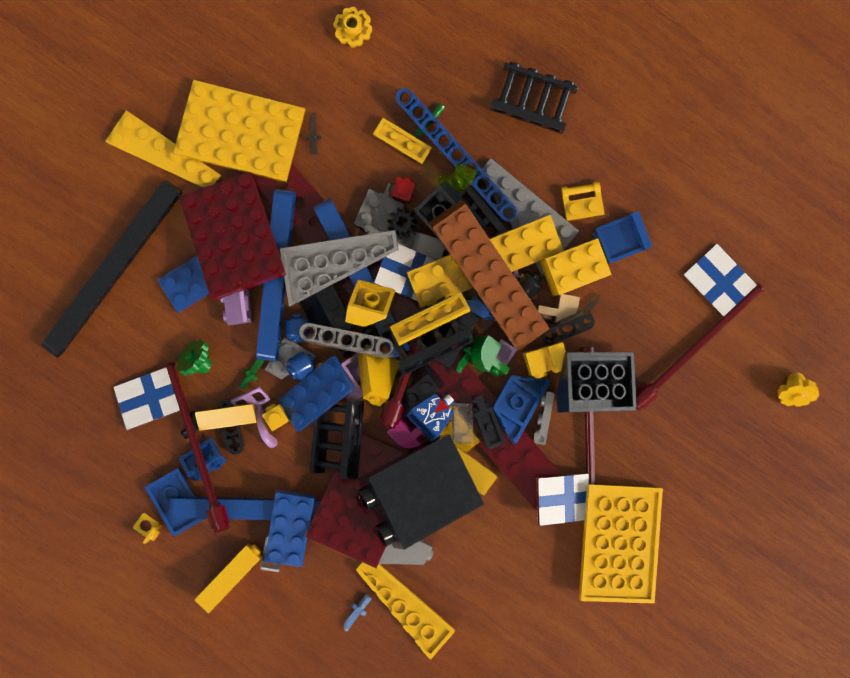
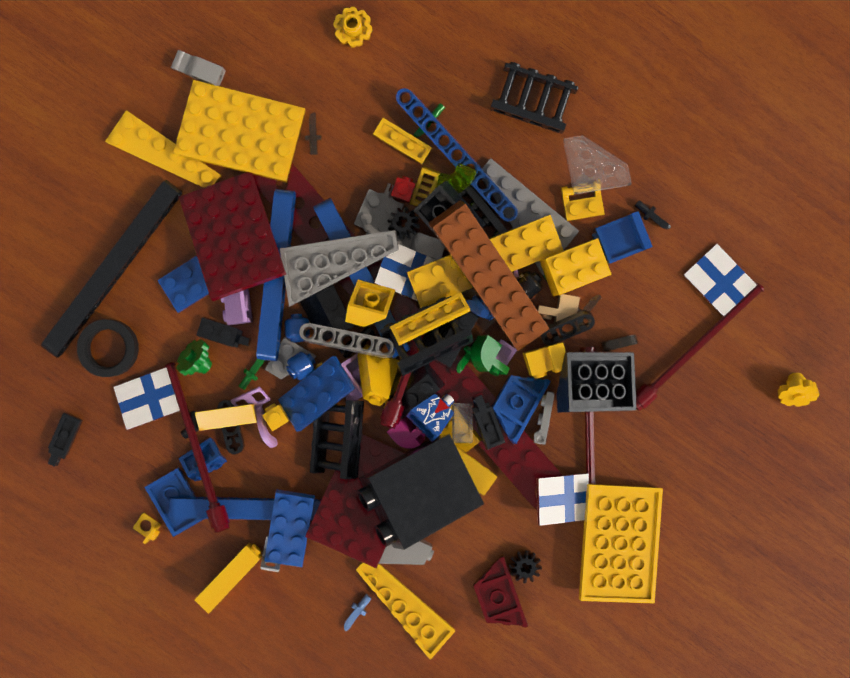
none -> black hinge [48,412,83,467]
none -> black tyre [77,319,139,377]
none -> light grey piece [171,50,226,86]
none -> black hinge [196,317,251,348]
none -> yellow slope [410,166,441,206]
none -> dark red wing [473,556,528,628]
none -> black gear [509,550,542,583]
none -> clear plate [563,135,632,195]
none -> clear smoke beam [600,334,638,352]
none -> black piece [635,200,671,229]

